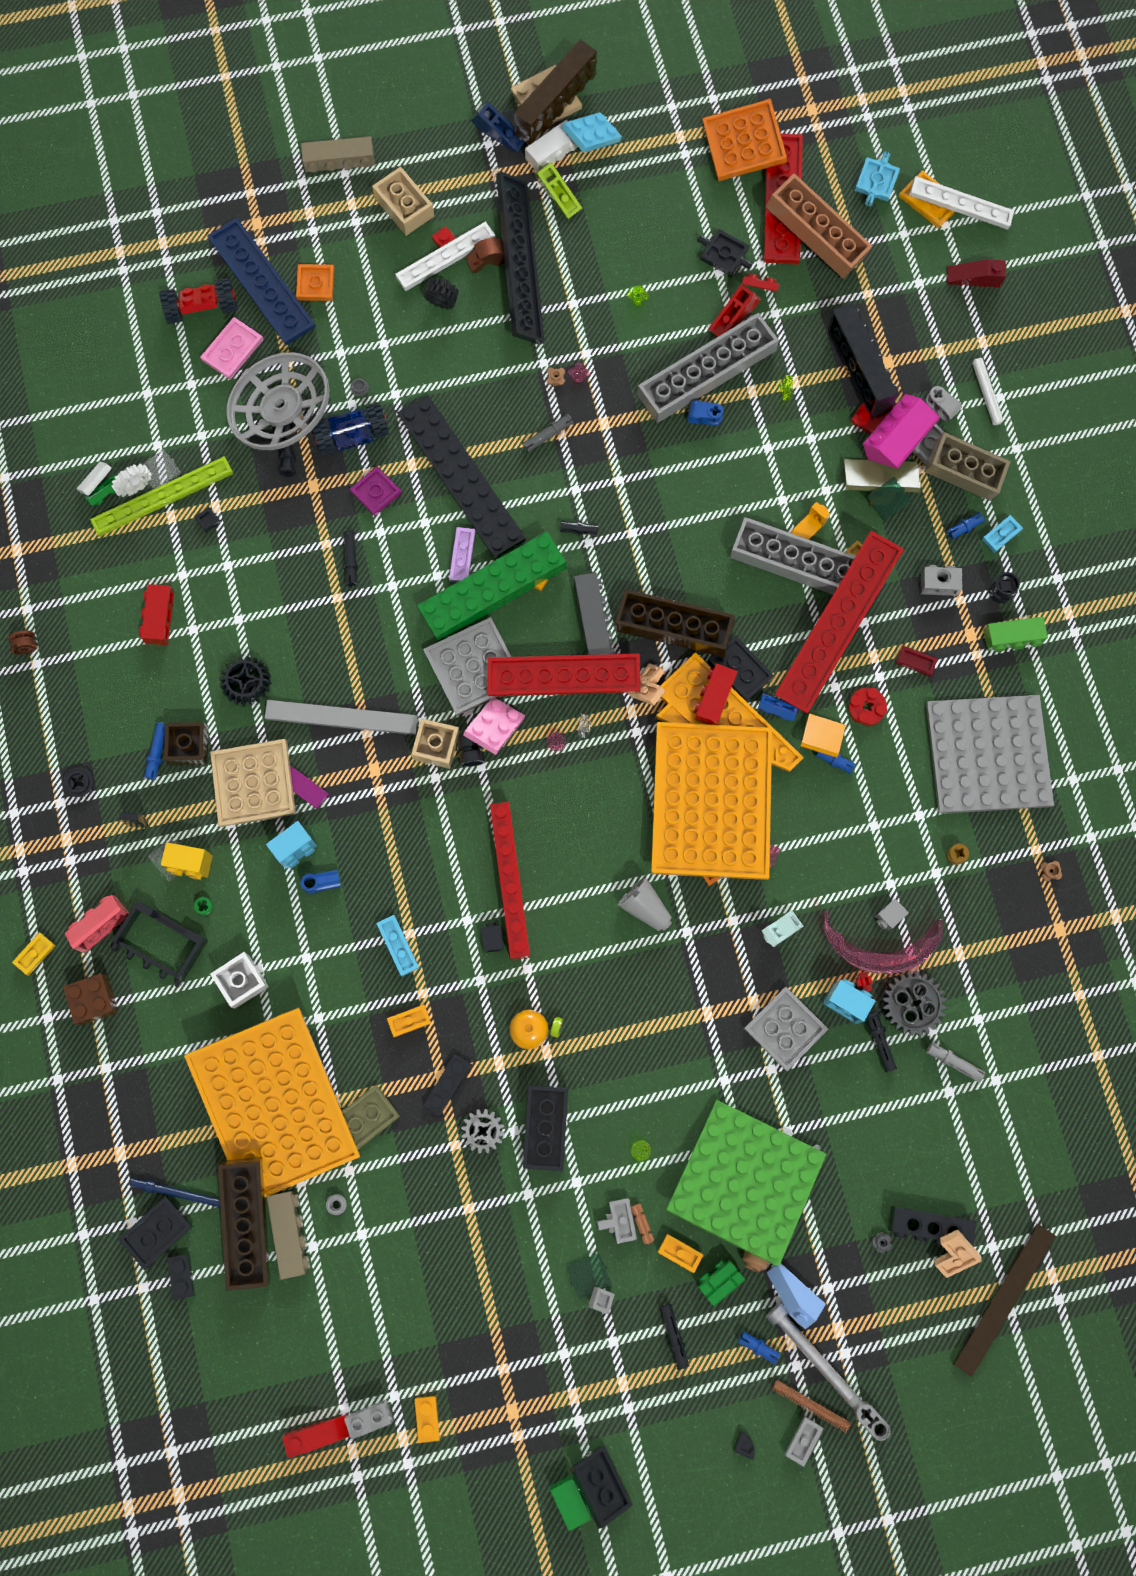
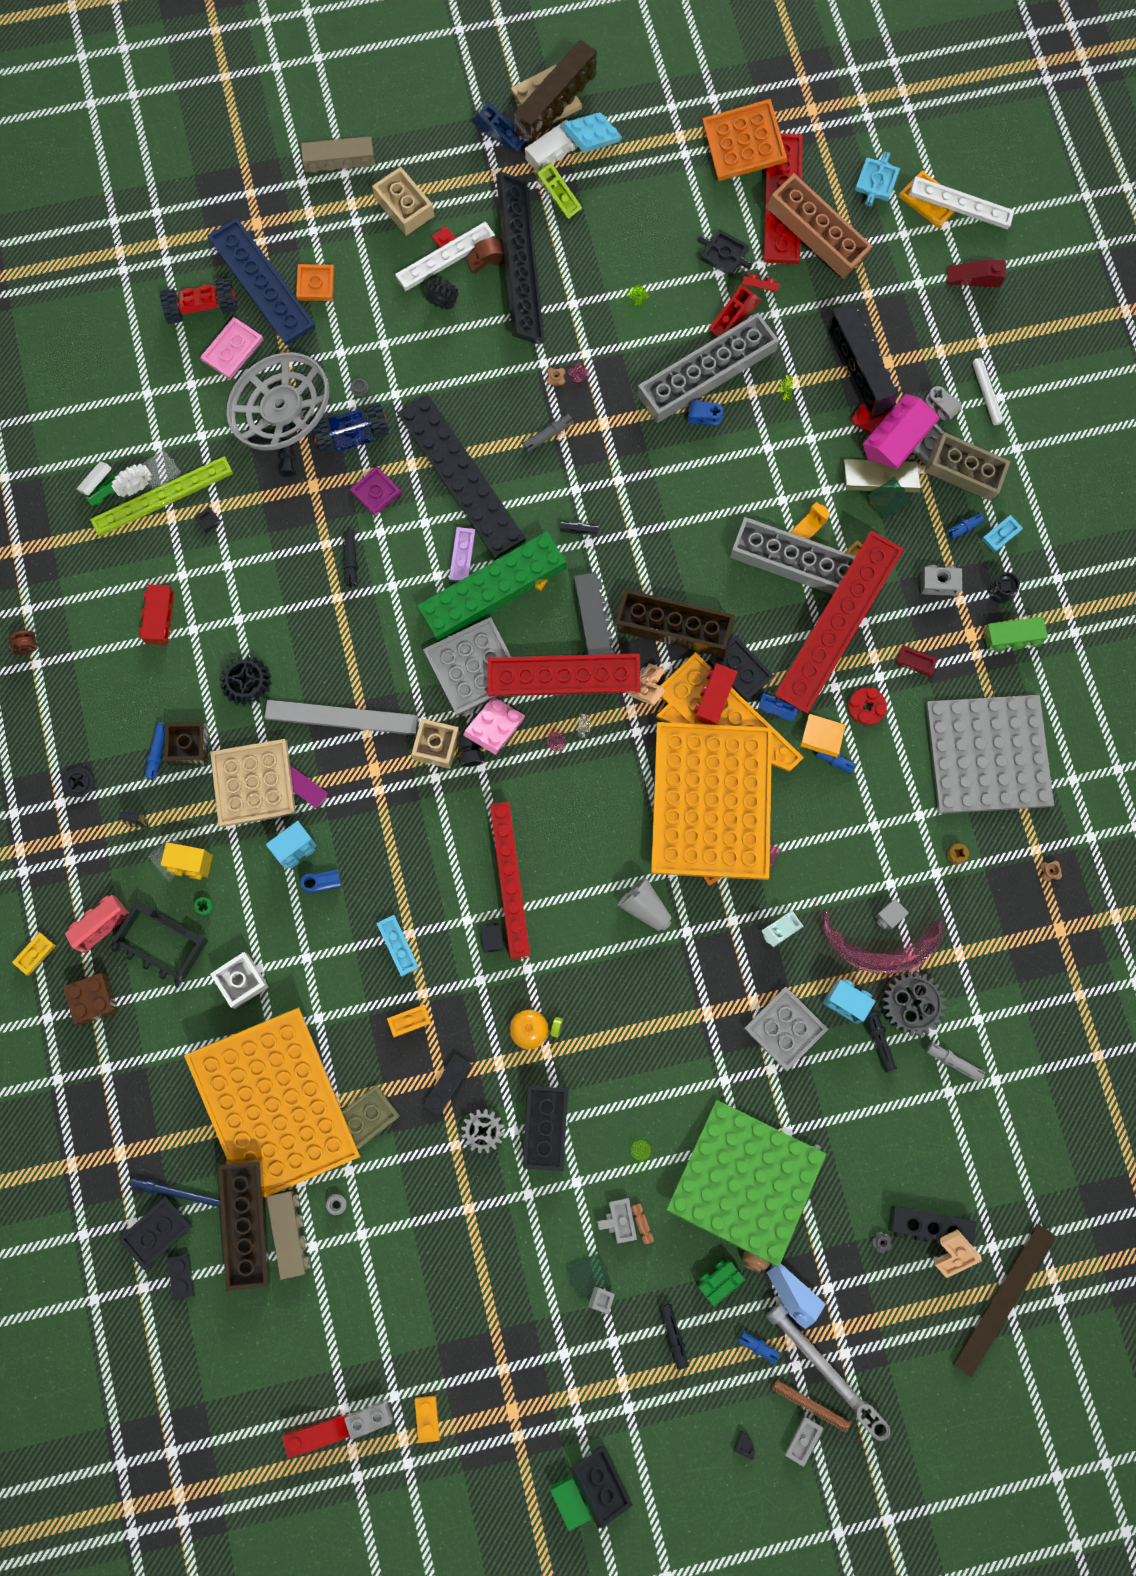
light orange plate [658,1234,703,1273] -> none
red plate [855,971,873,992] -> none

